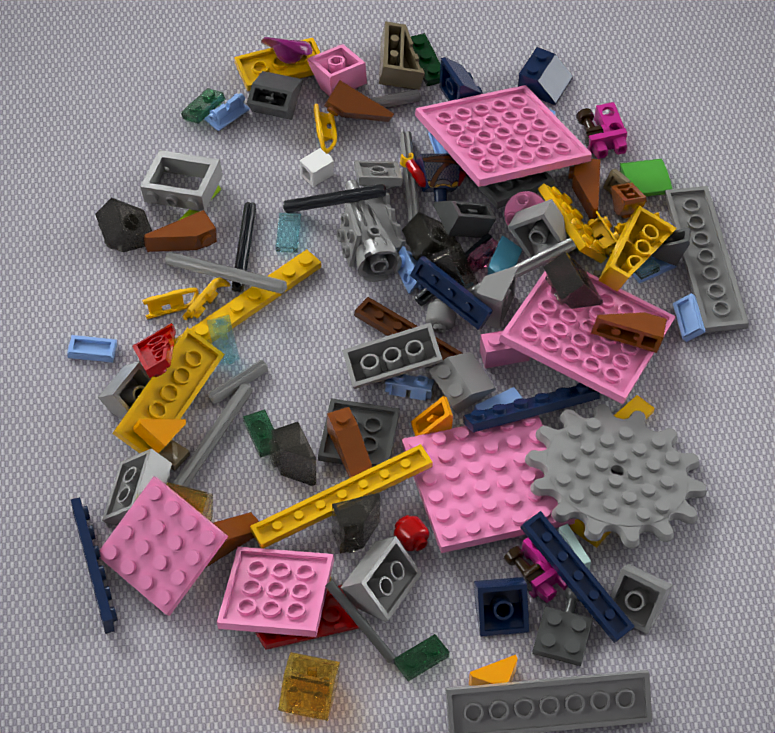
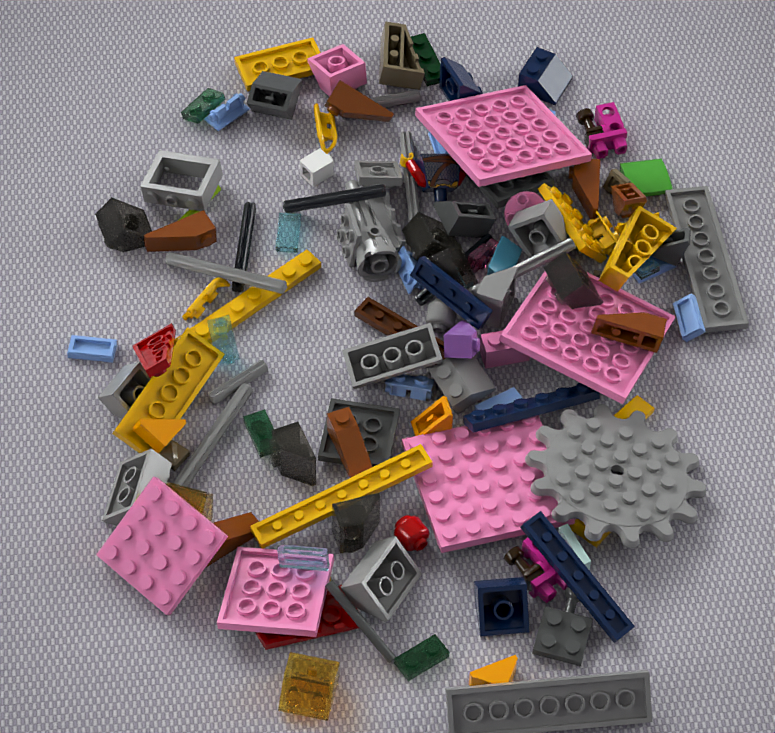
dark blue plate [71,497,118,634] -> none
yellow piece [142,287,199,319] -> none
magenta hat [261,37,313,64] -> none
light grey slope [610,564,673,634] -> none
none -> clear light blue tile [277,545,330,571]
none -> medium lavender slope [444,320,480,359]

